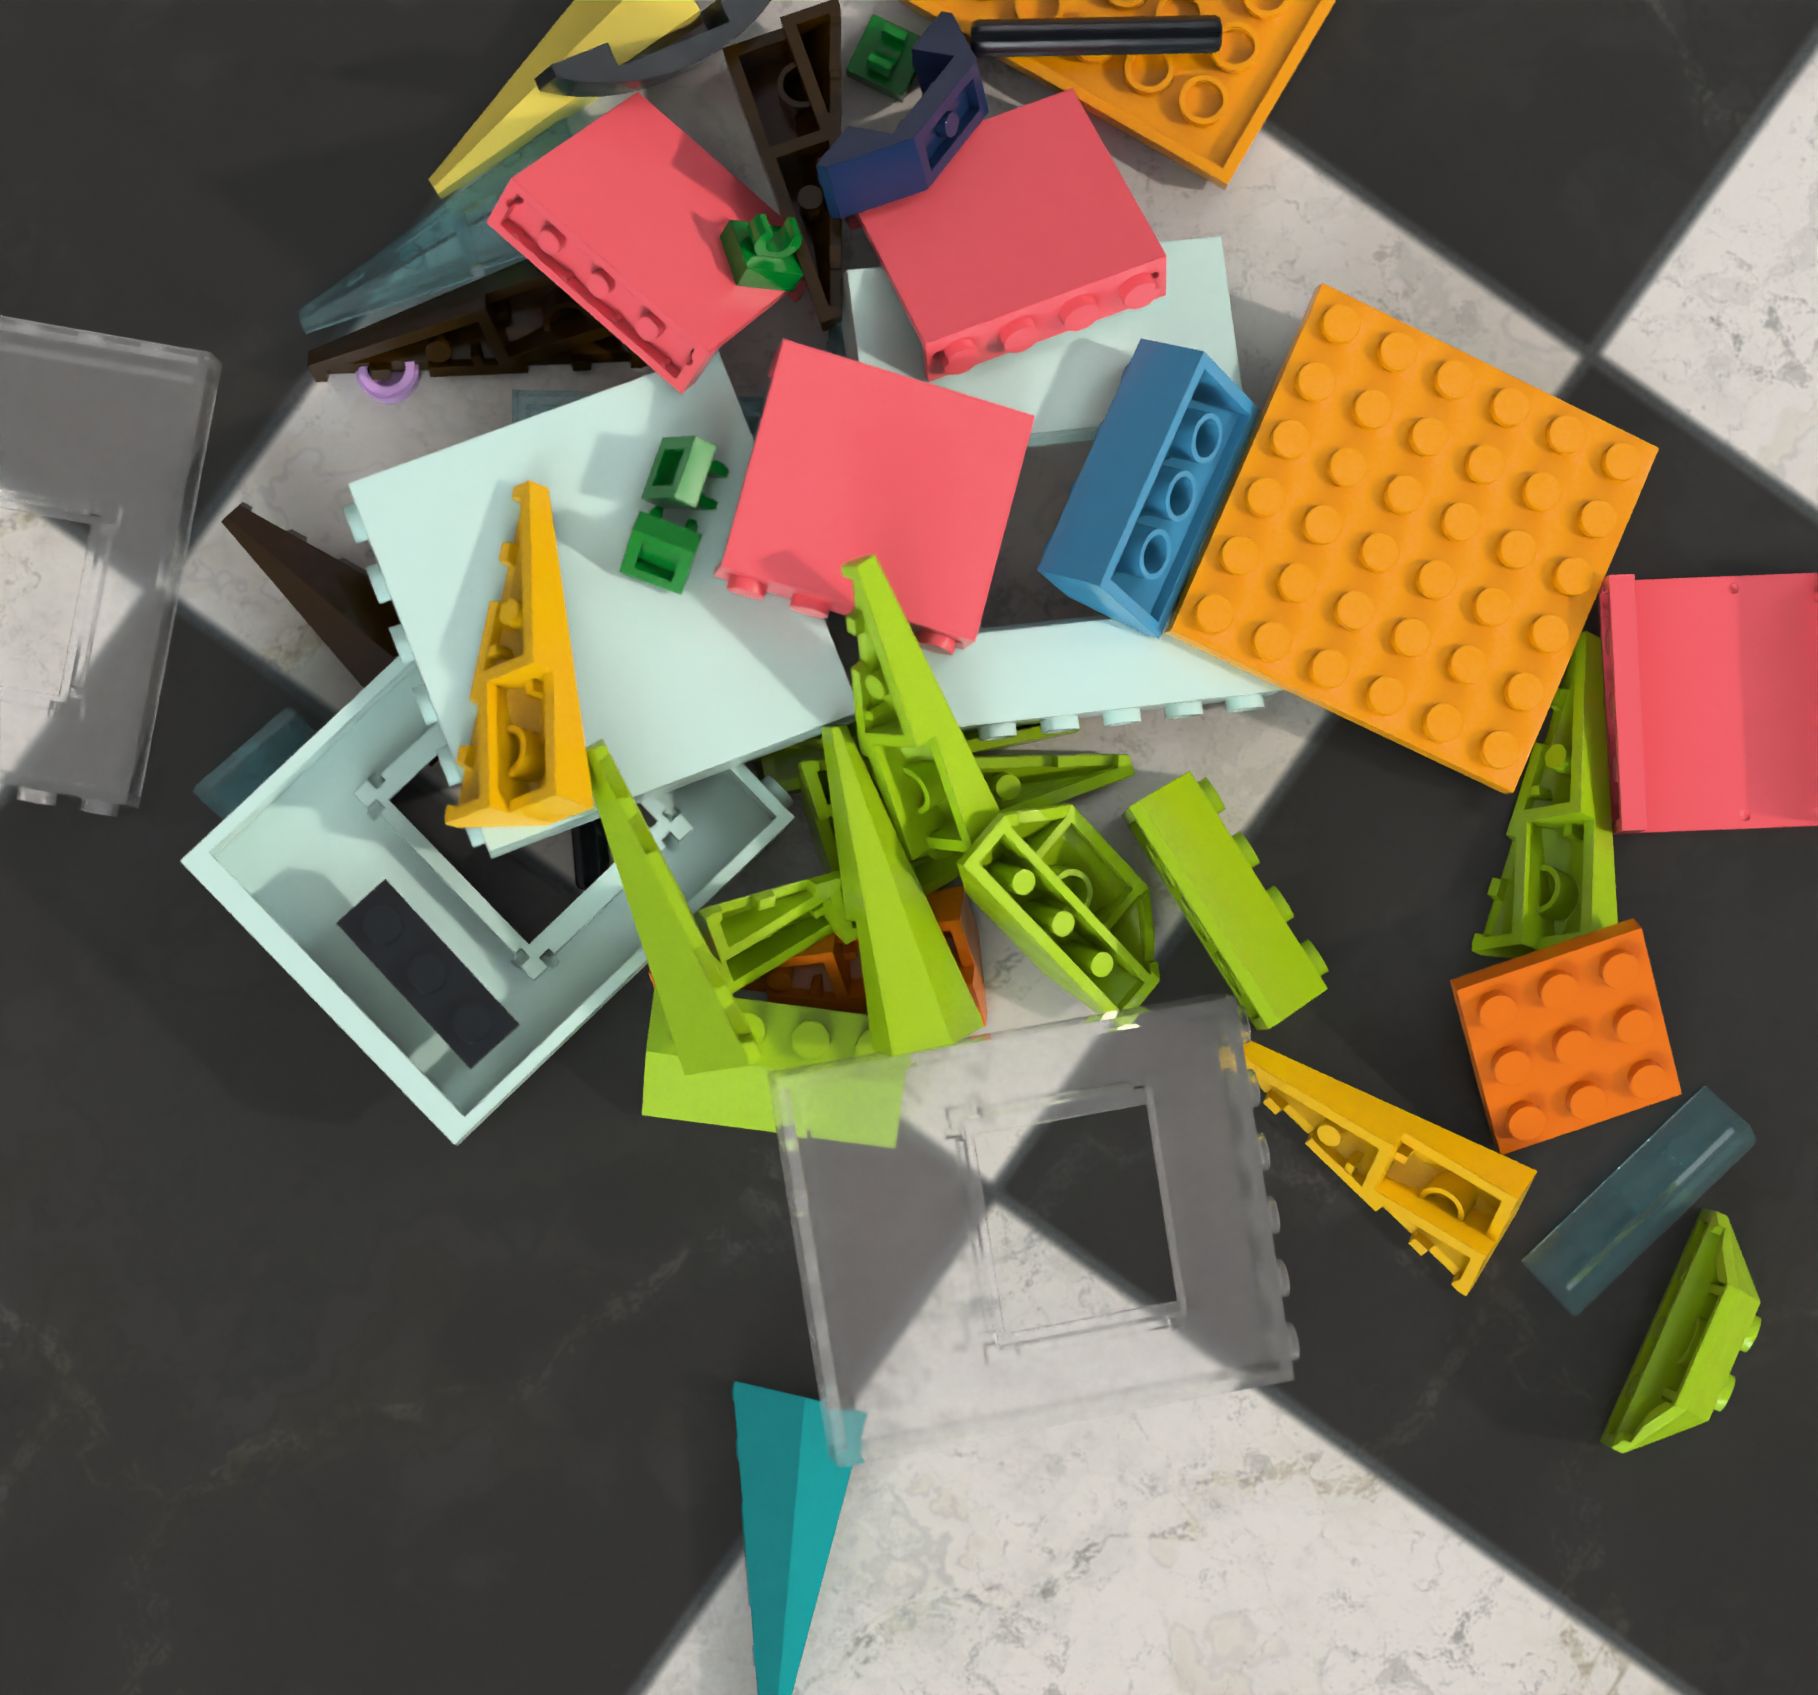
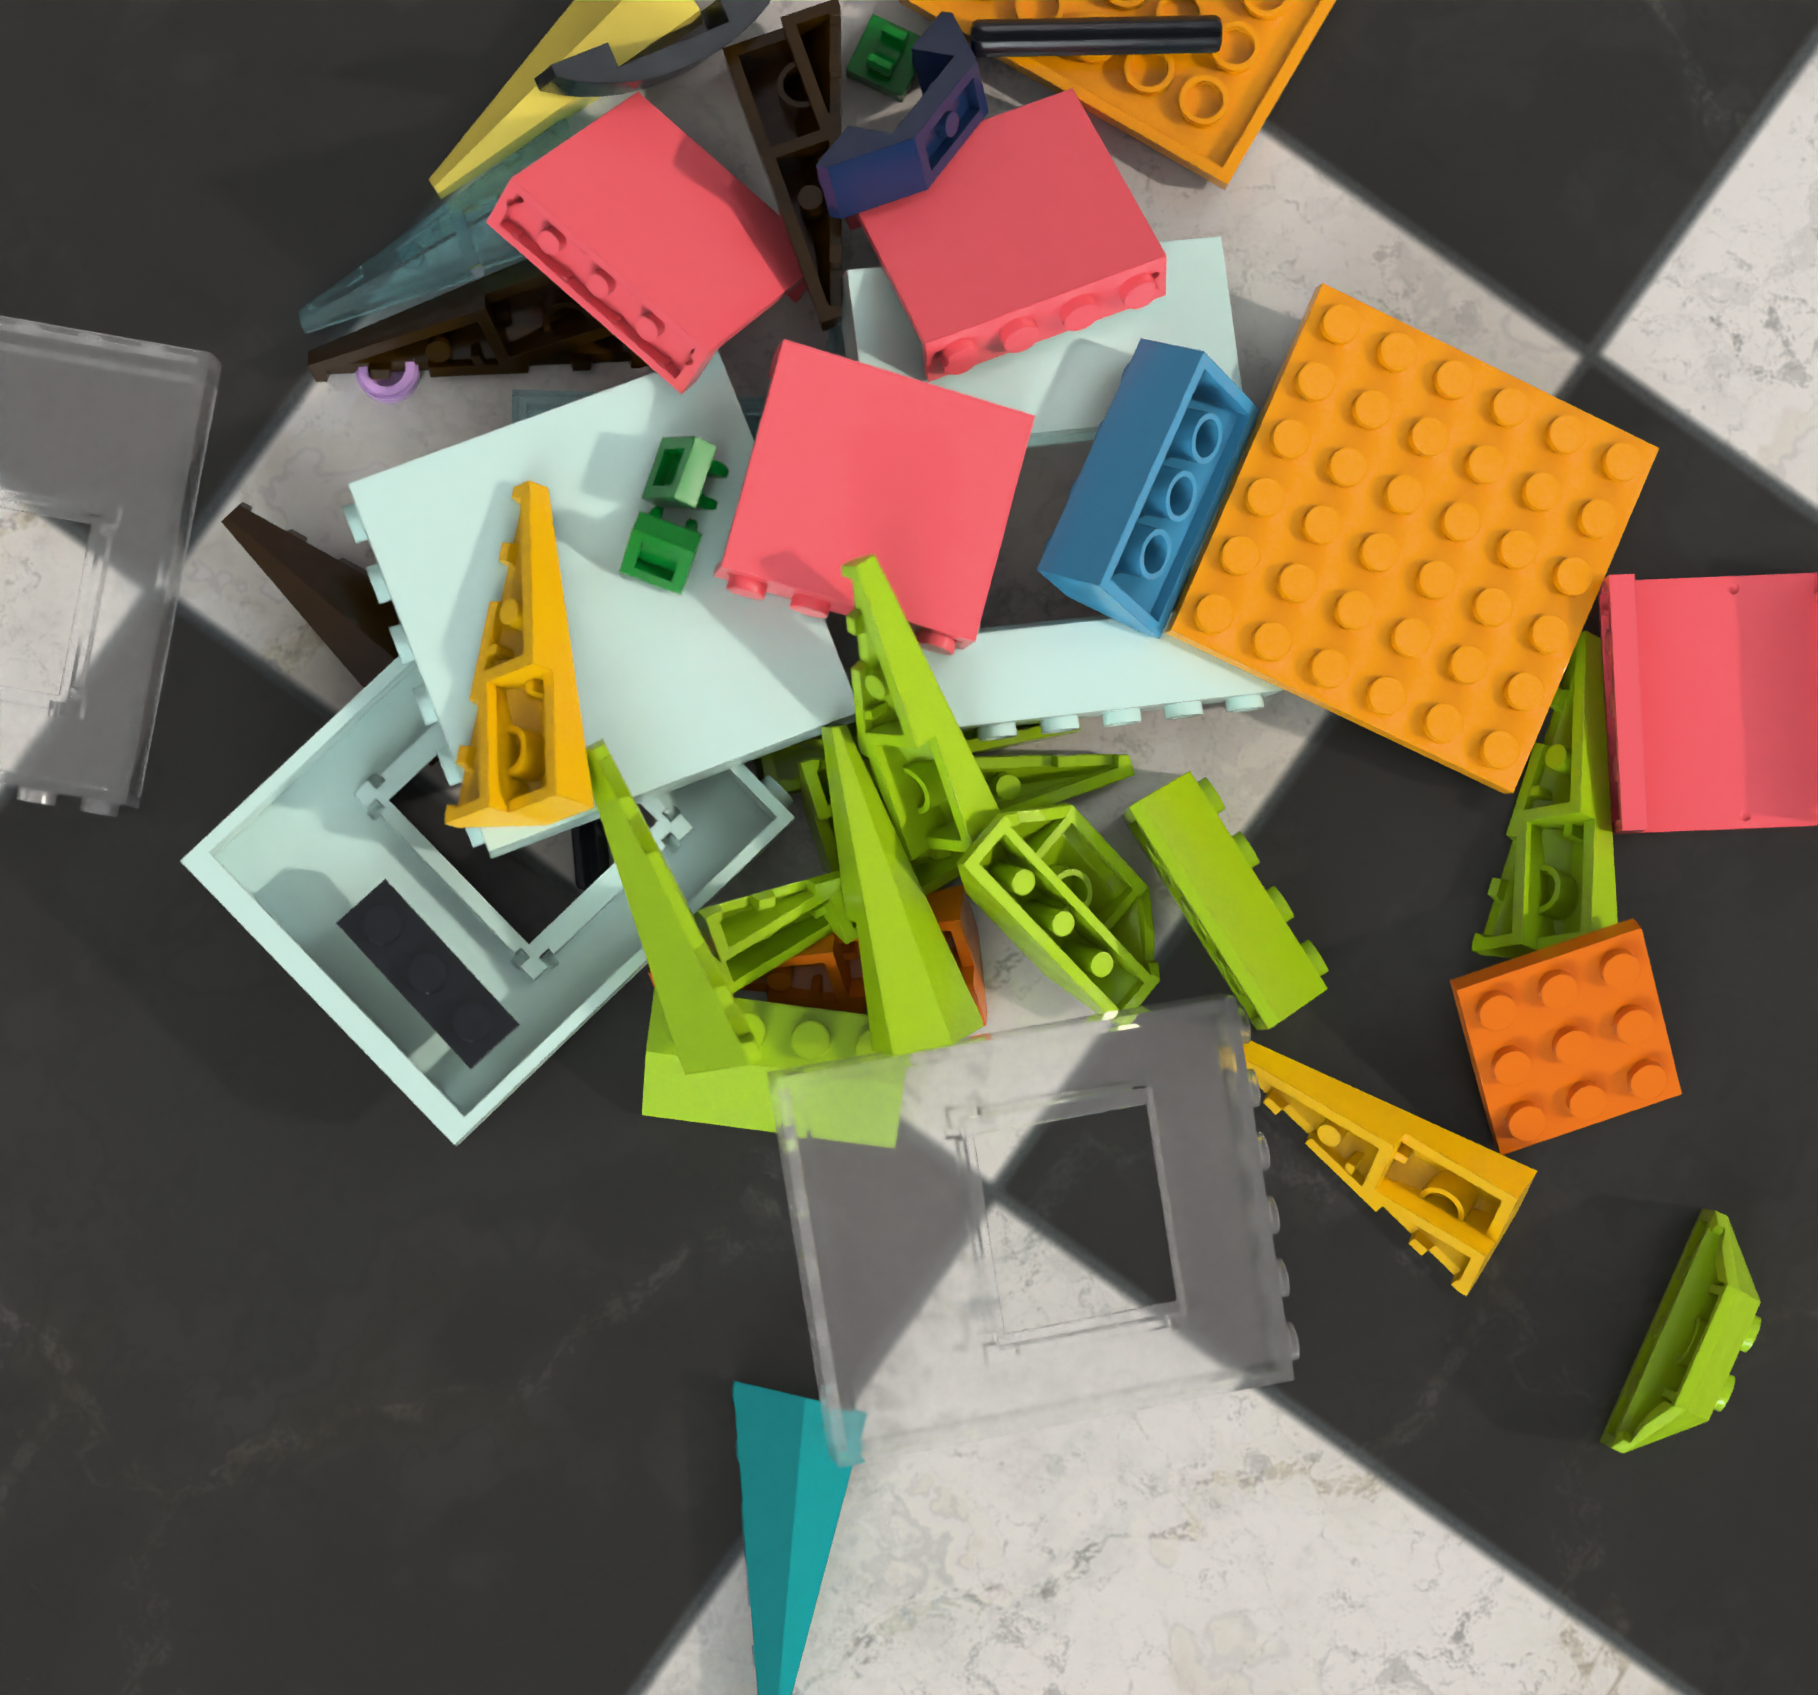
clear light blue slope [193,707,317,820] -> none
green tile [720,213,803,292] -> none
clear light blue slope [1522,1085,1757,1316] -> none

